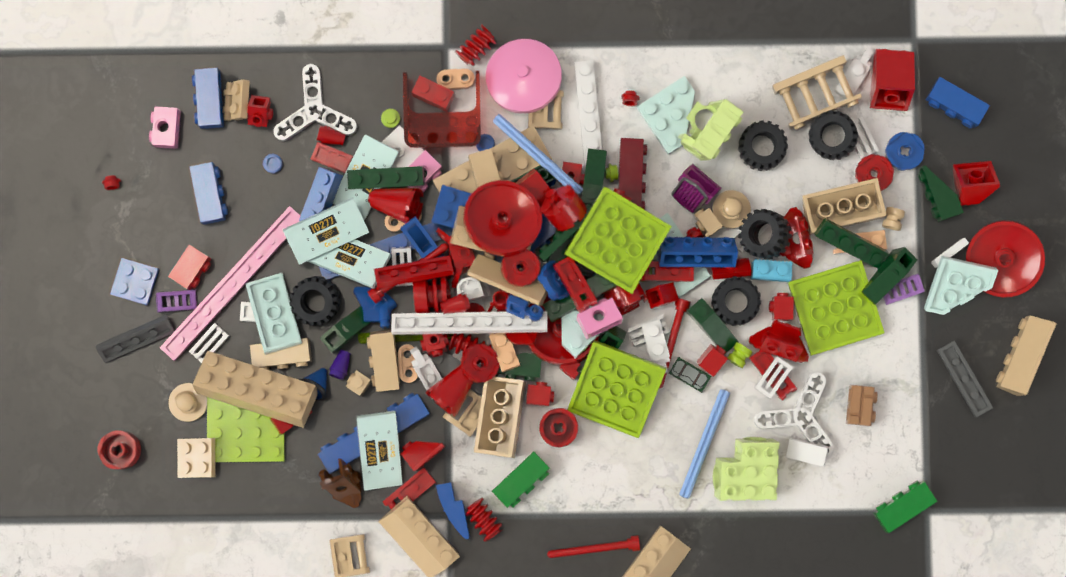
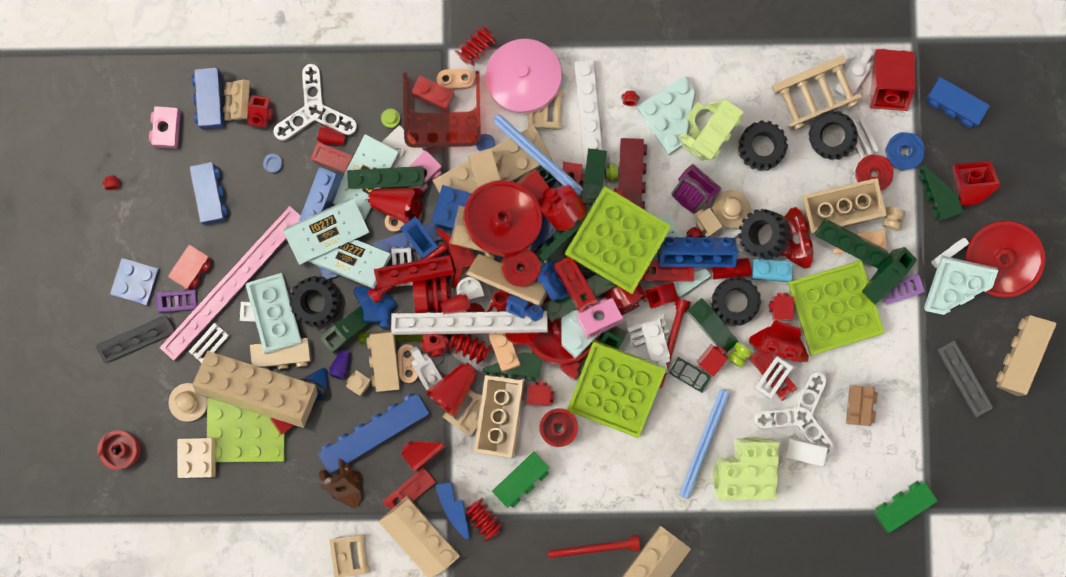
light aqua tile [356,411,403,491] -> none
red plate [461,344,499,383] -> none

